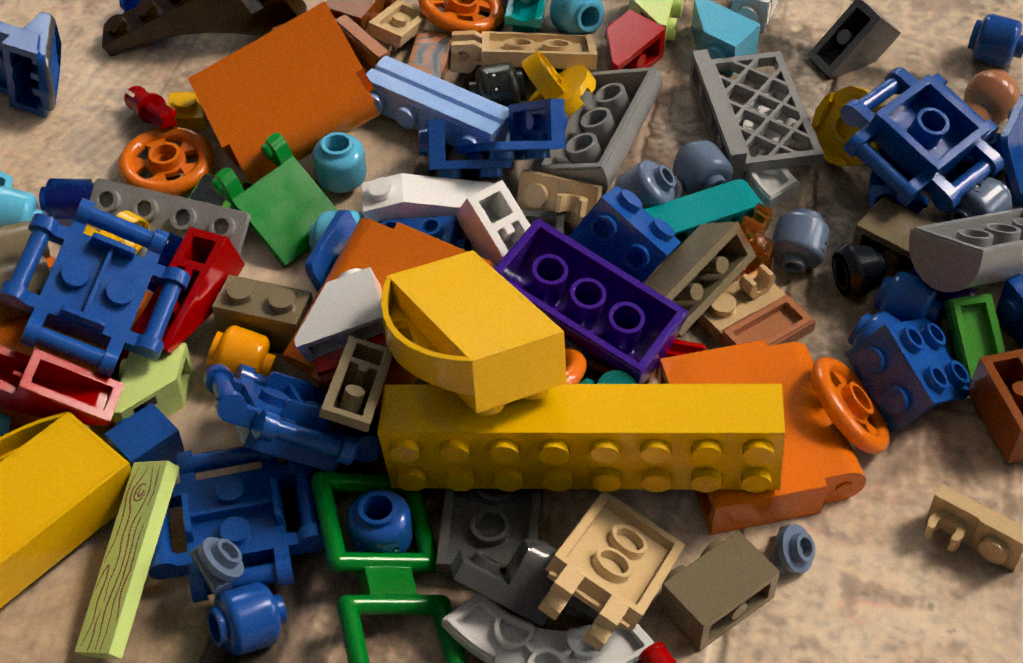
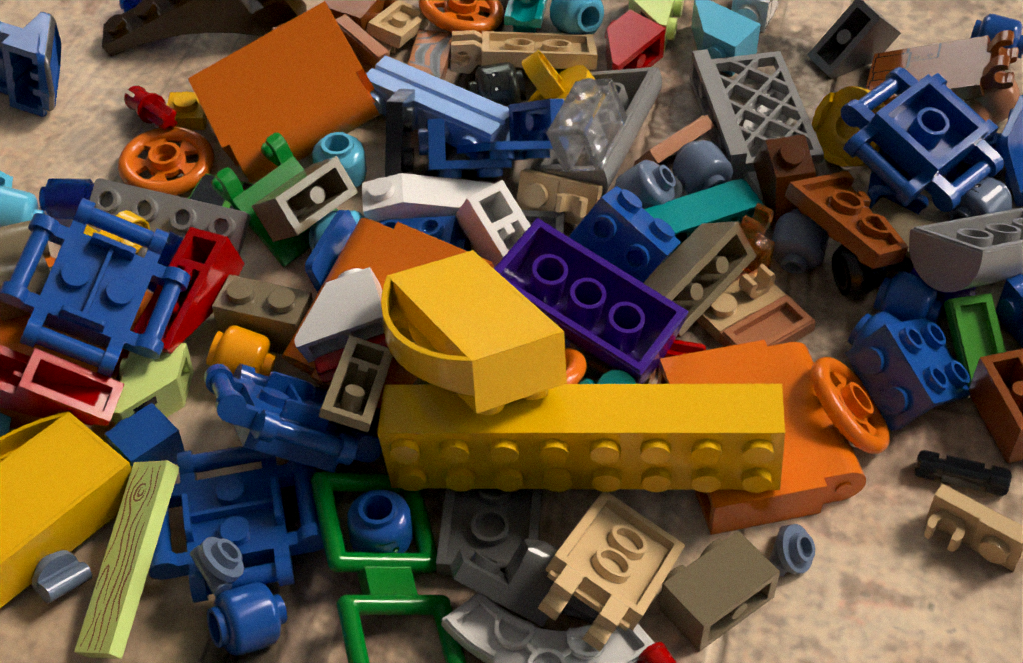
none -> sand blue plate [32,550,92,603]
none -> dark tan brick [252,156,358,242]
none -> black wing [385,89,416,177]
none -> clear brick [546,78,628,172]
none -> nougat tile [633,115,715,166]
none -> reddish brown slope [753,134,816,233]
none -> dark orange wing [784,170,909,269]
none -> tile [866,30,1019,106]
none -> black axle [915,450,1012,496]

